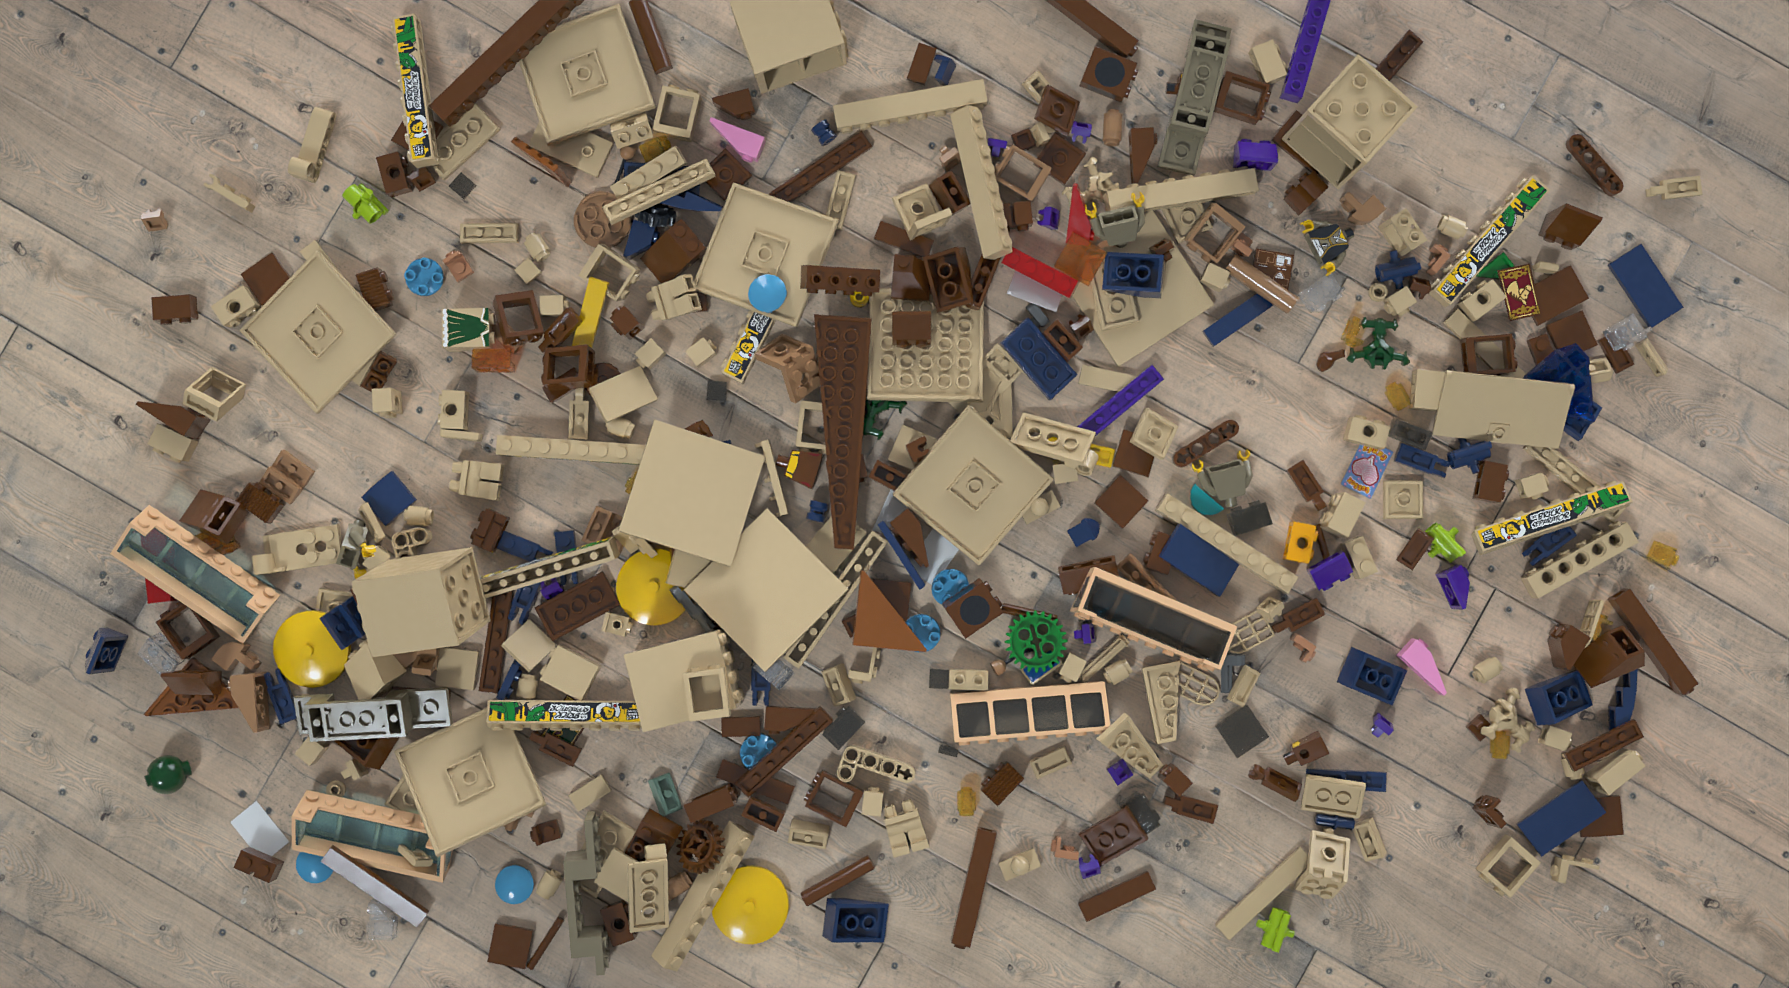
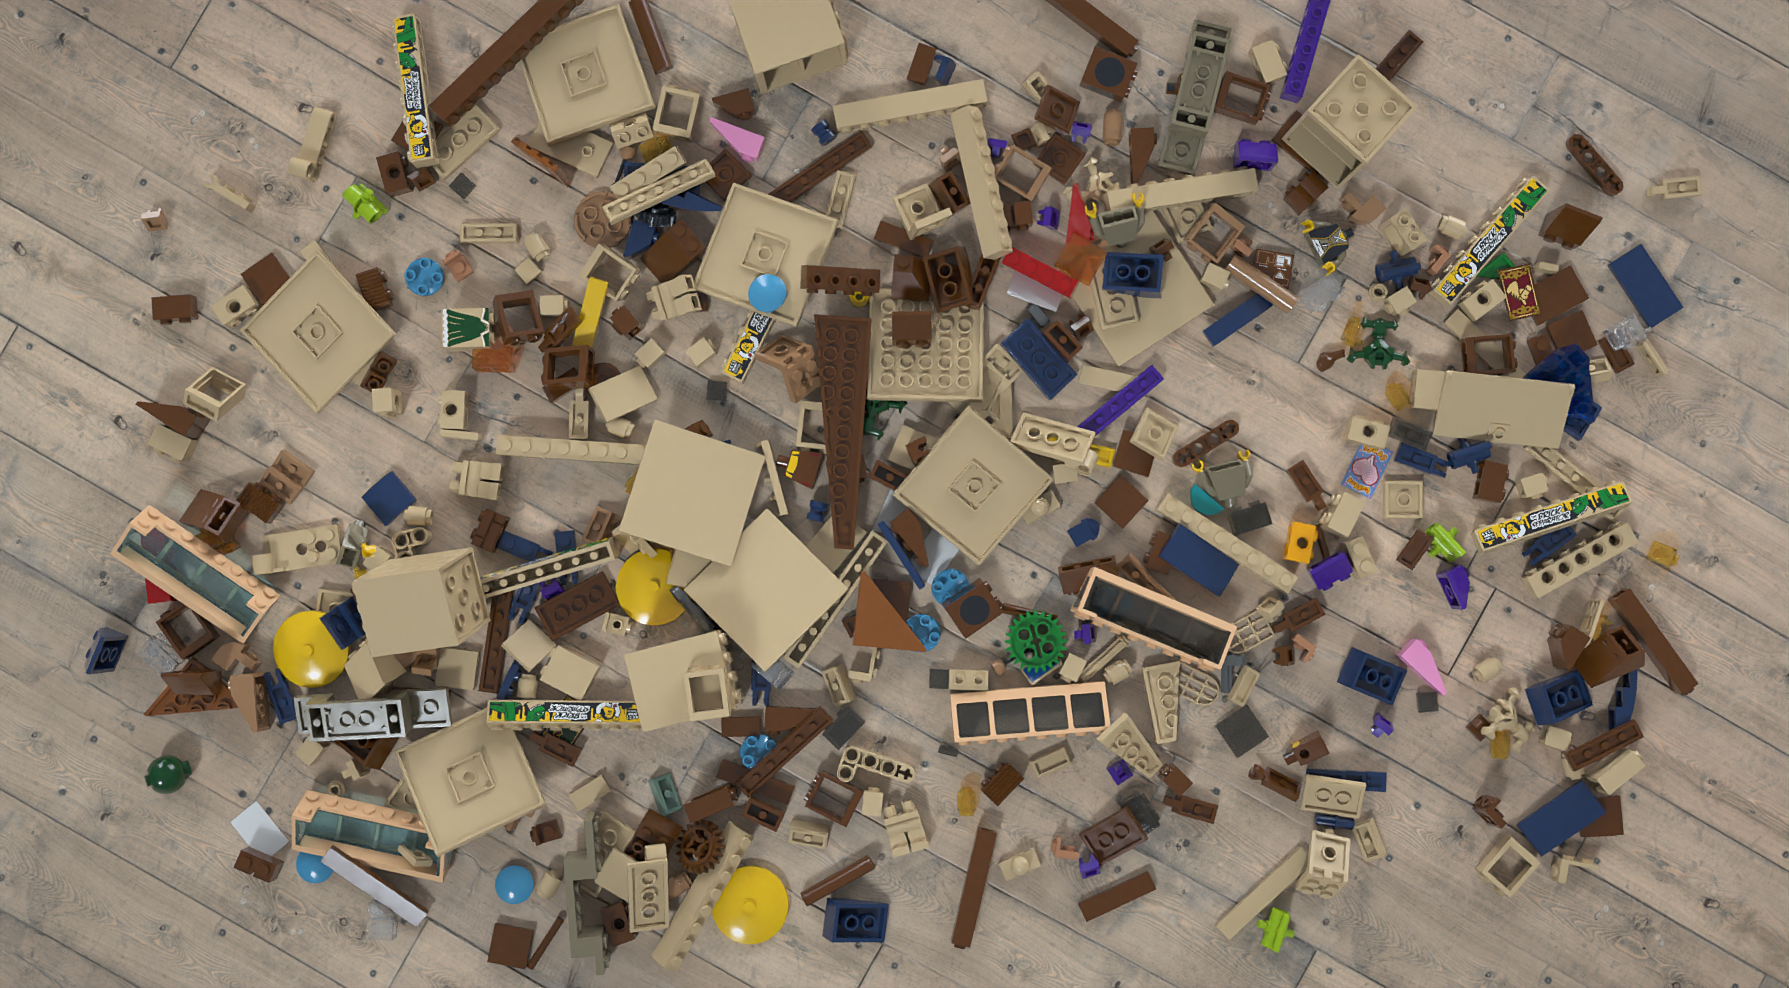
tan tile [358,502,385,543] -> none
none -> reddish brown tile [1272,645,1294,666]
none -> clear smoke tile [1416,691,1439,713]

